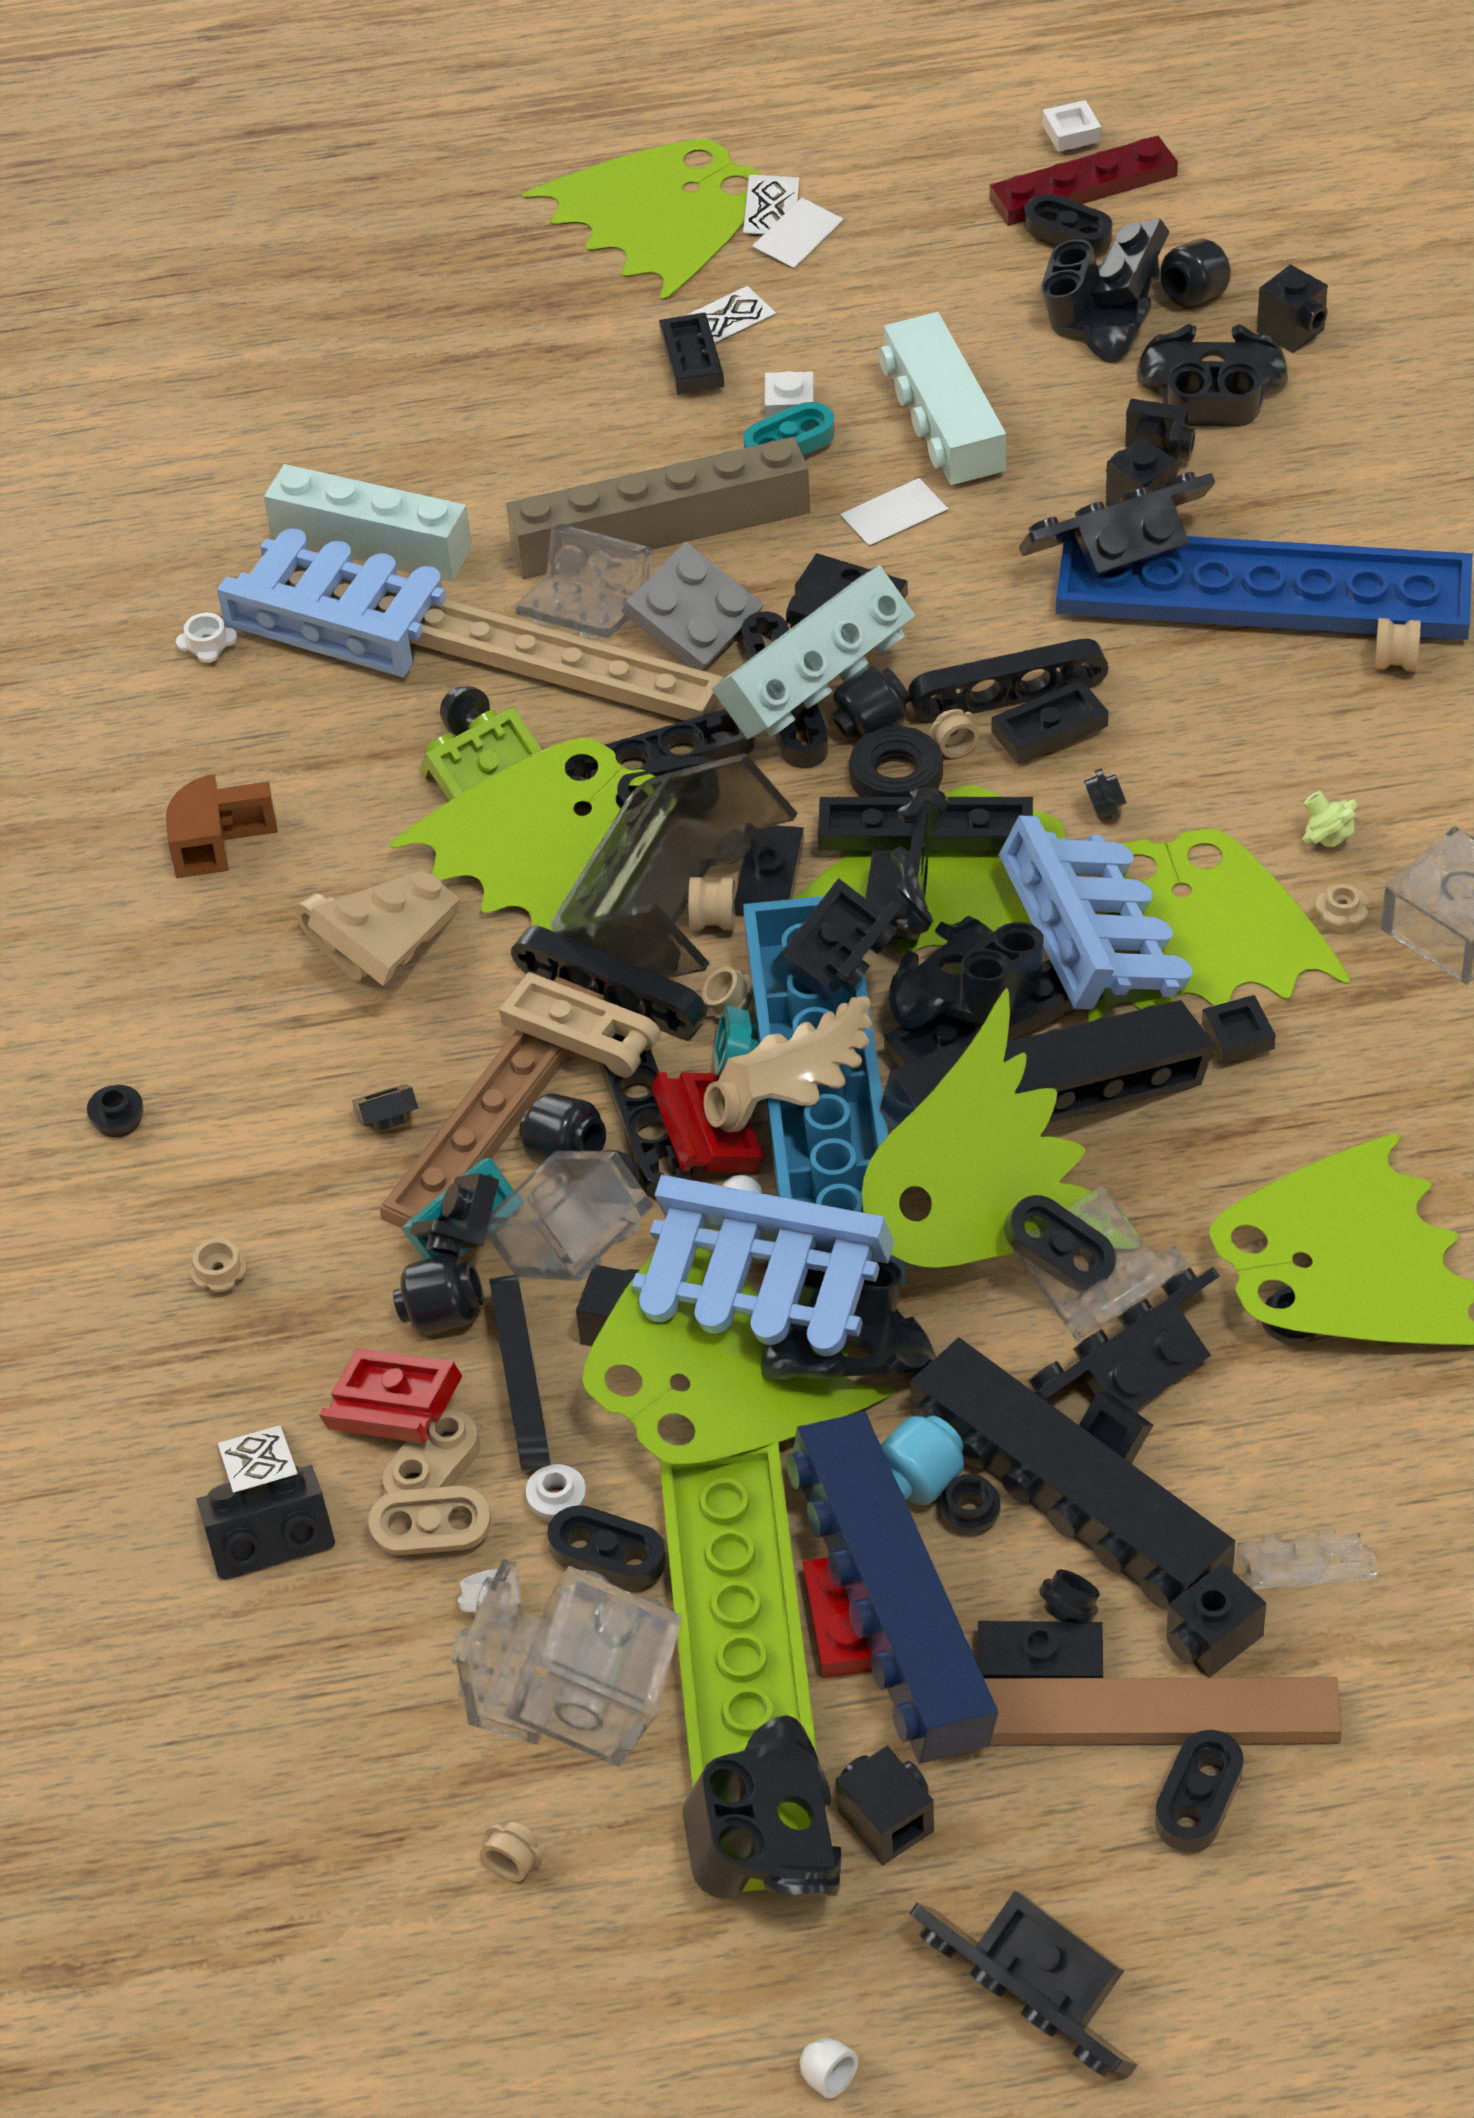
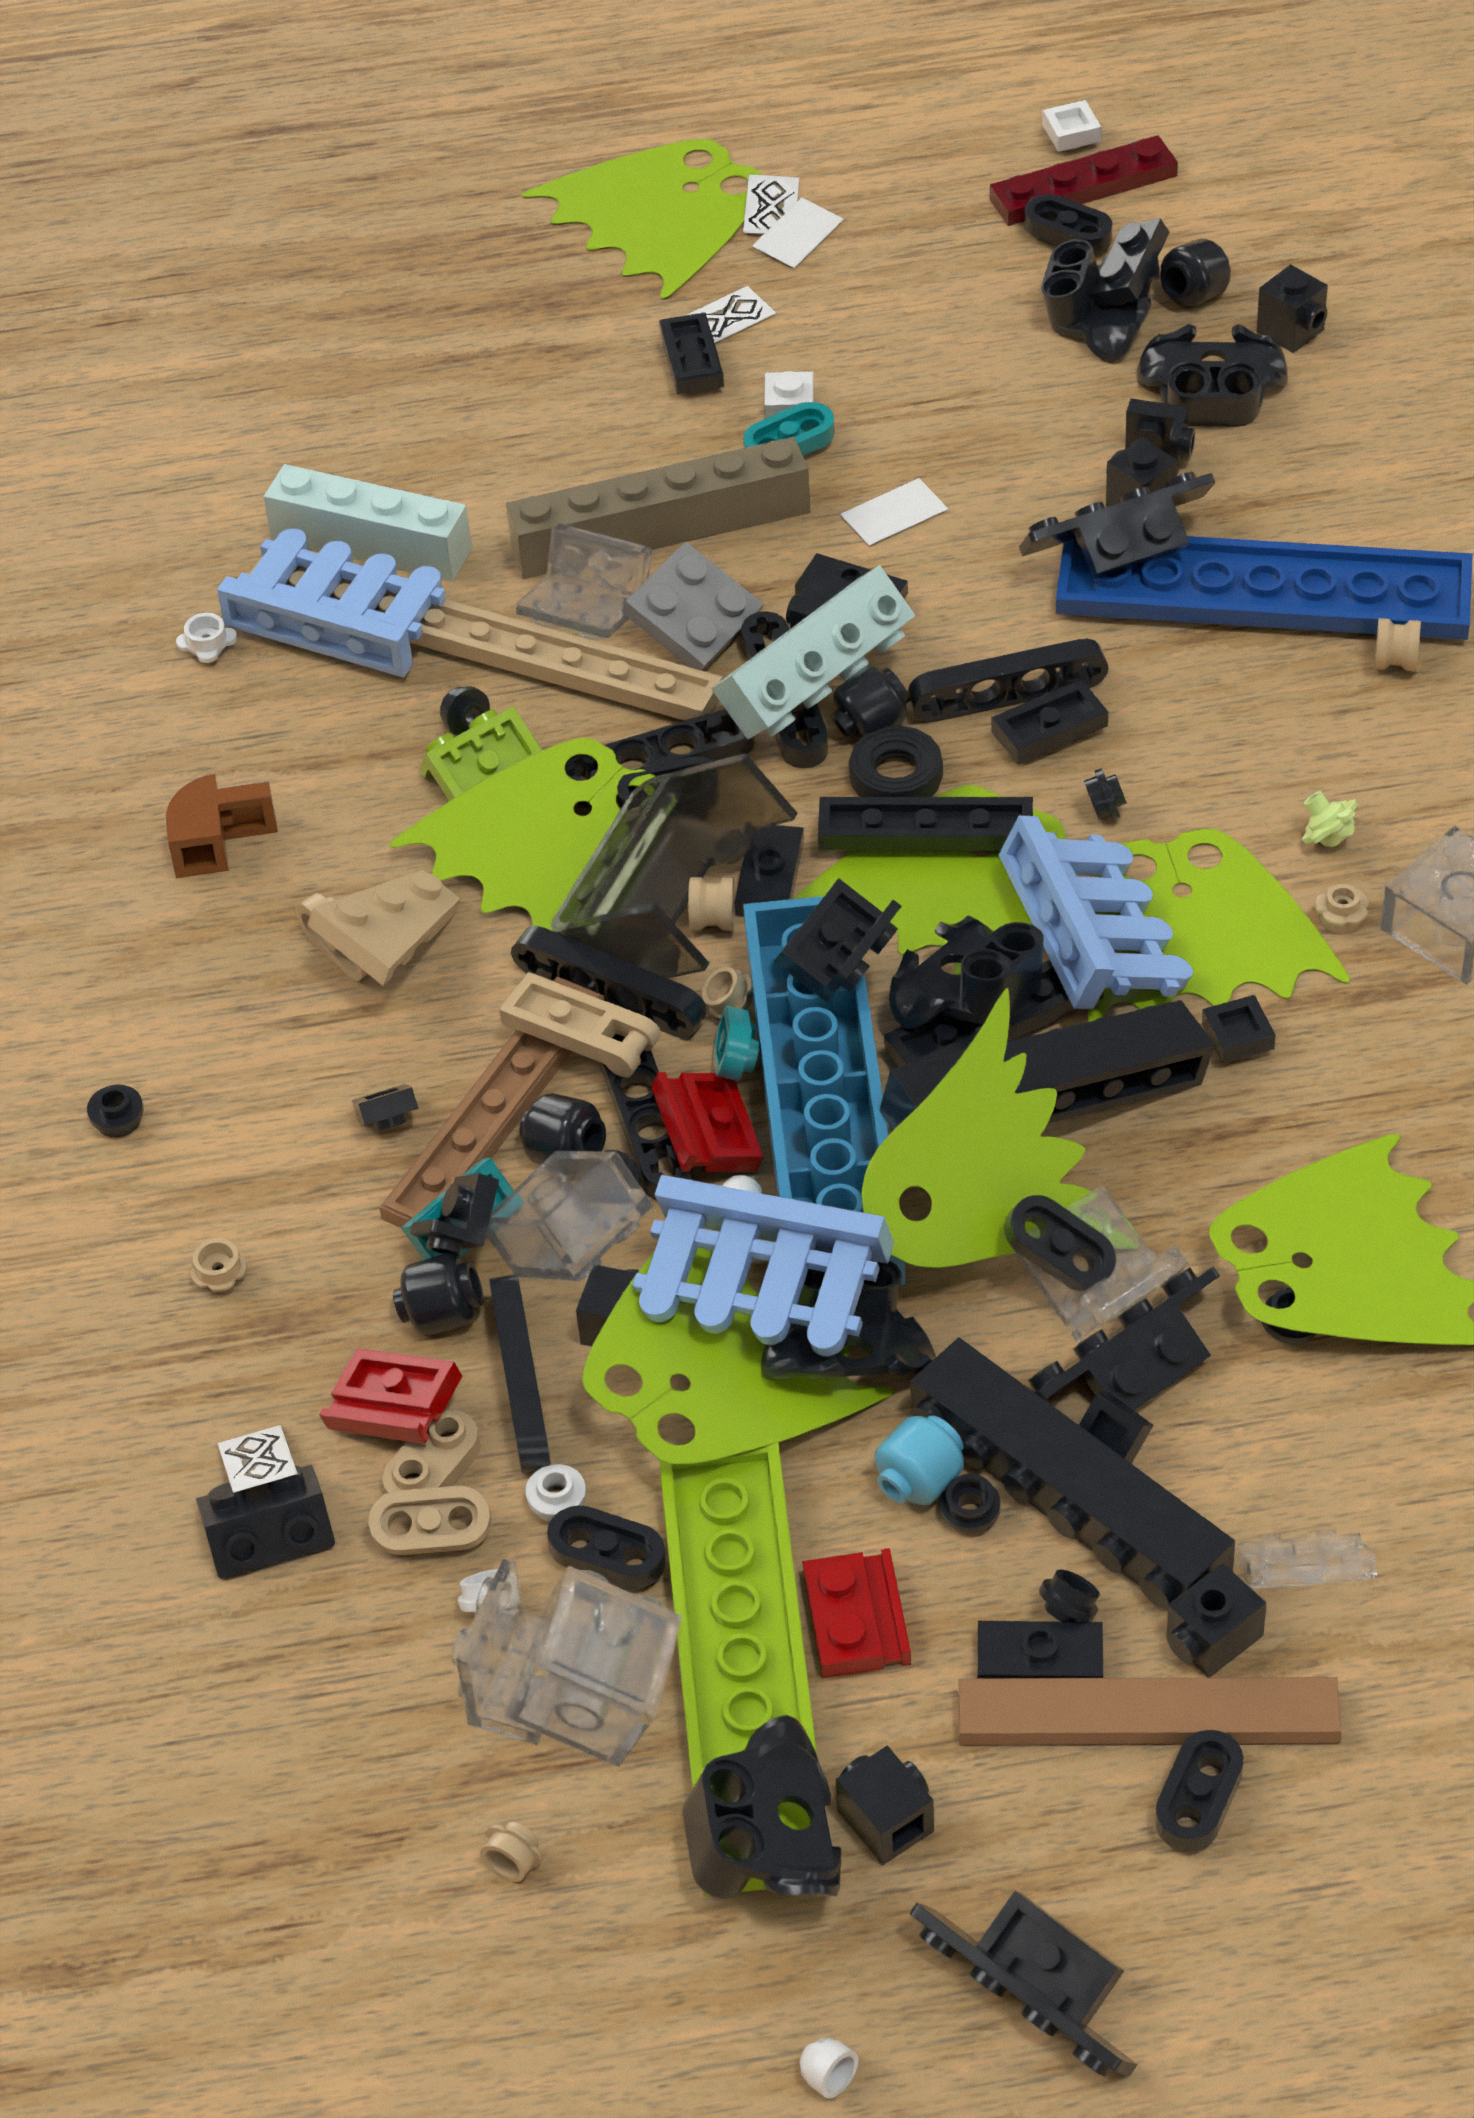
tan plant [704,996,872,1132] -> none
dark blue brick [786,1411,998,1764] -> none
black piece [866,787,949,941] -> none
light aqua brick [878,312,1006,485] -> none
tan plate [929,709,979,758] -> none

